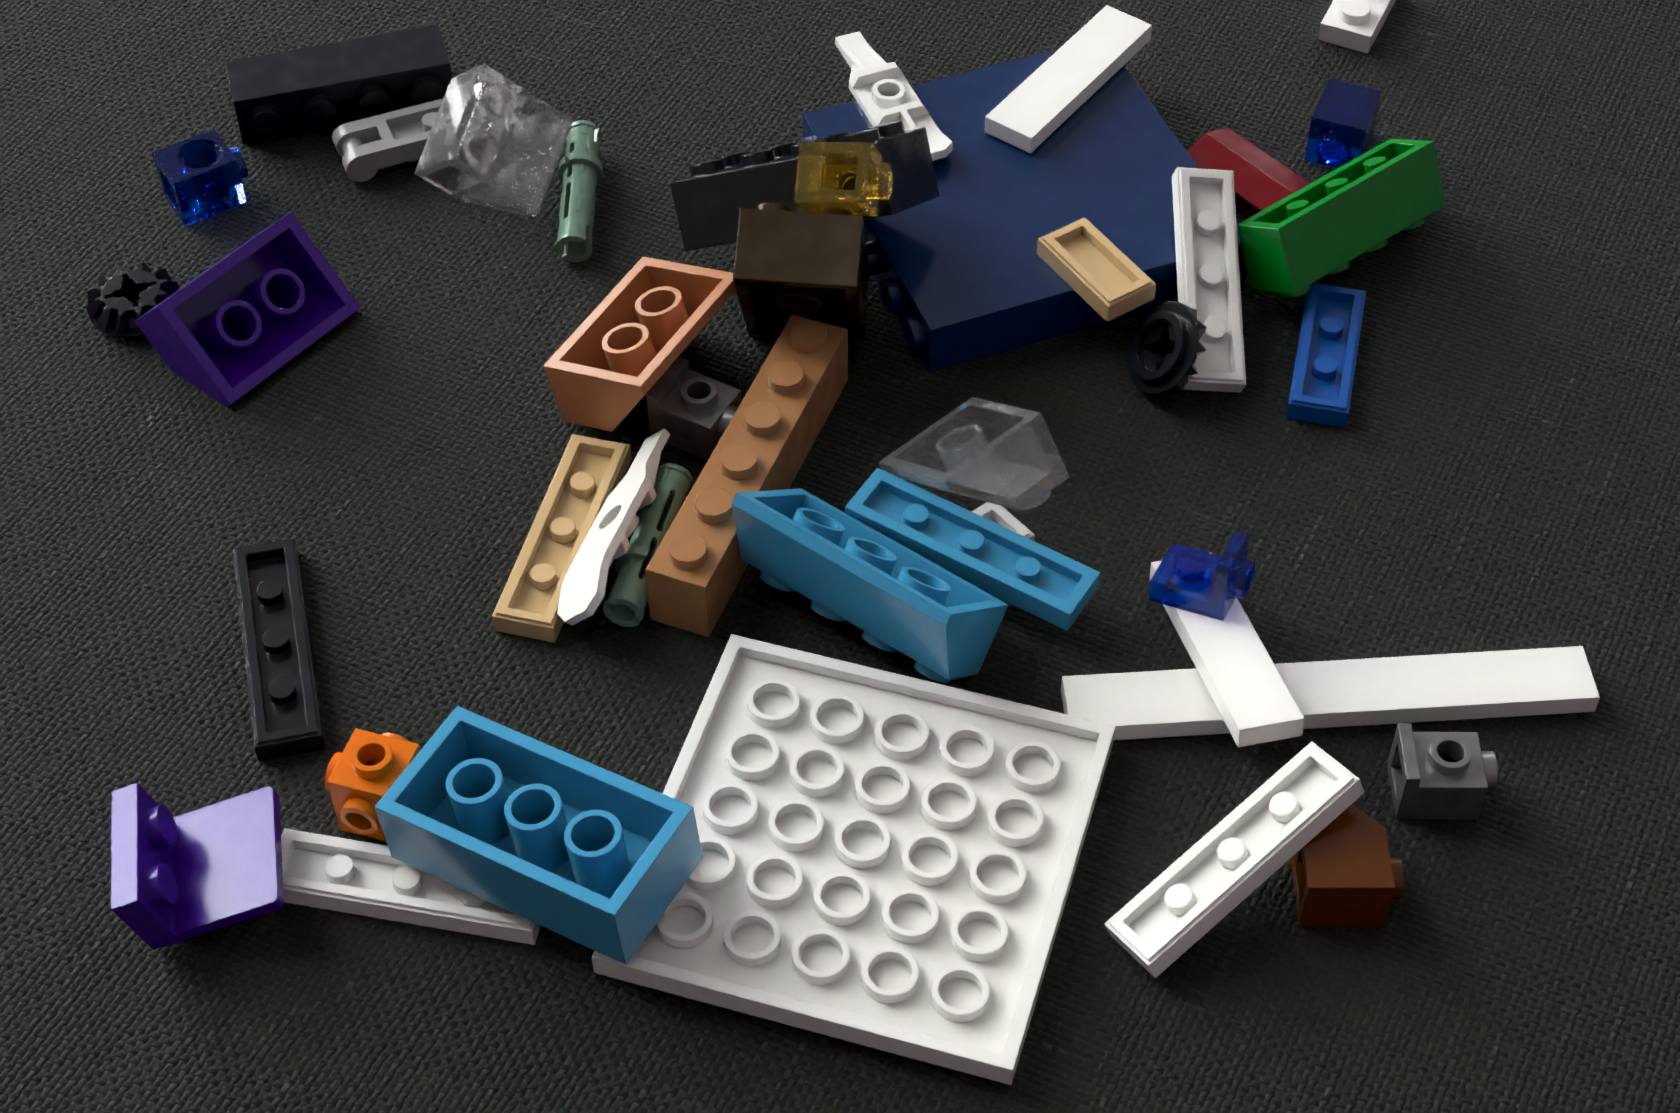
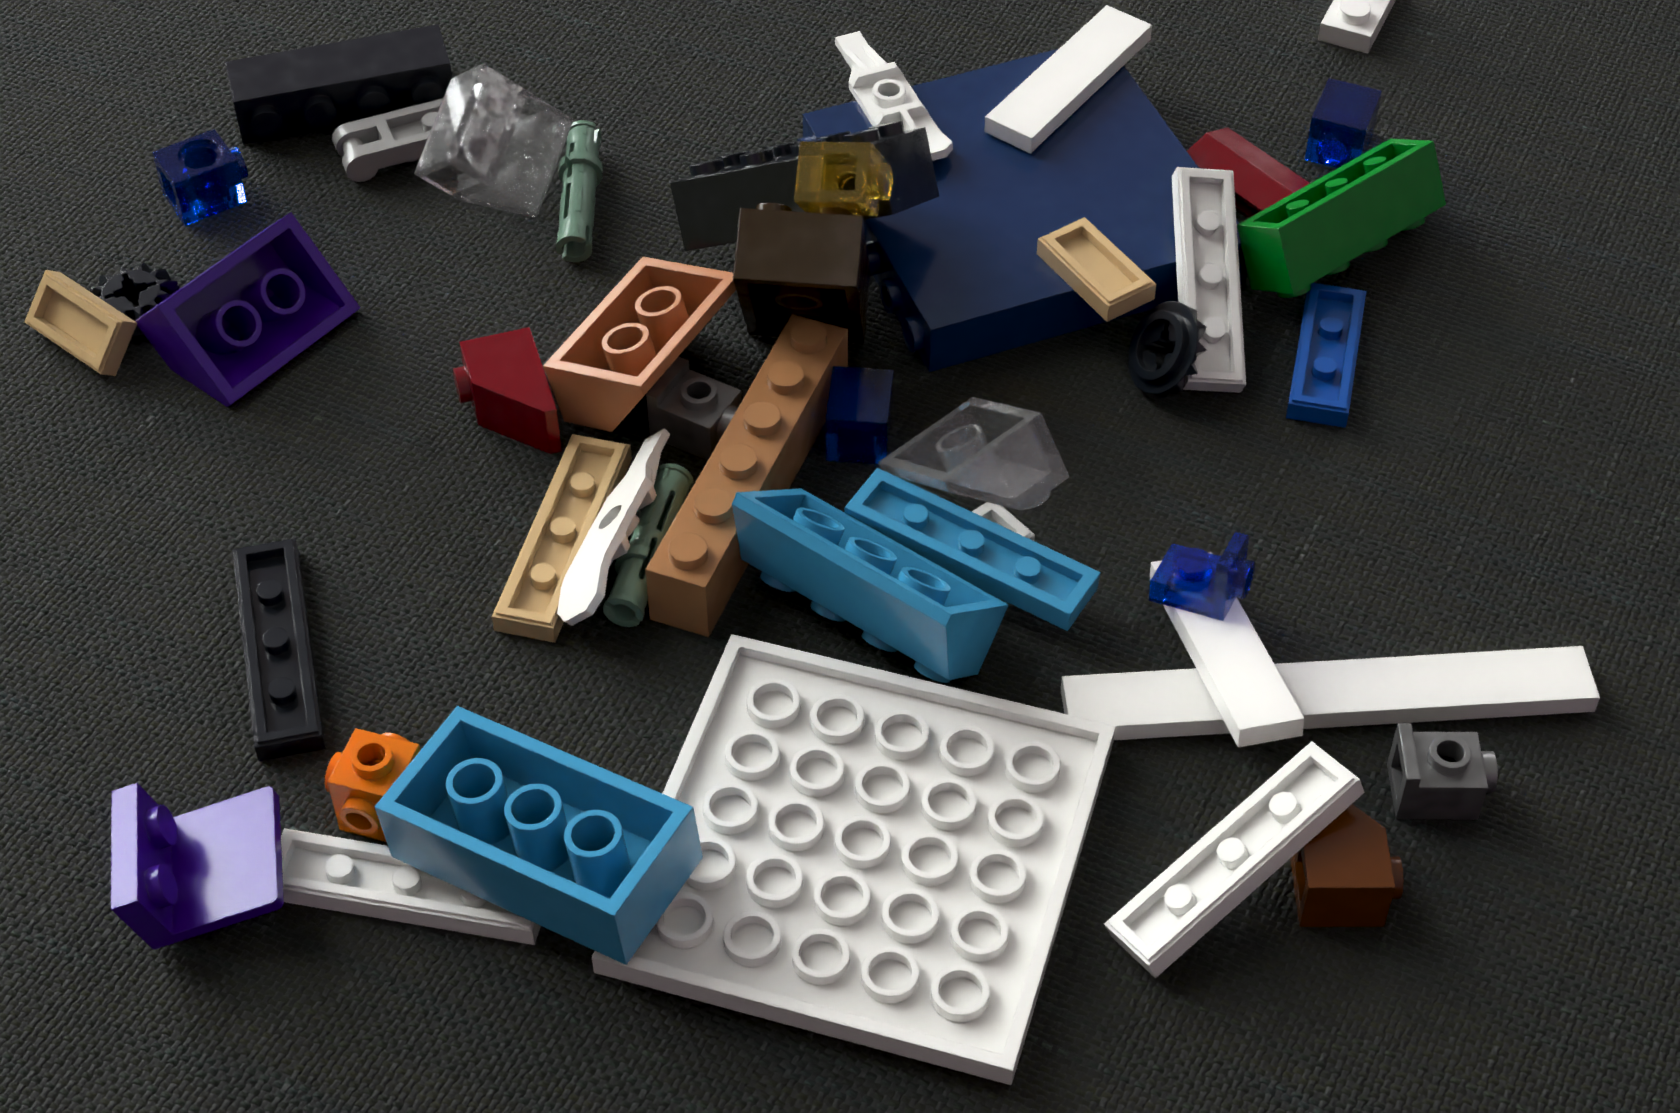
none -> tan tile [24,270,137,376]
none -> dark red slope [453,327,562,454]
none -> clear blue brick [826,366,893,465]

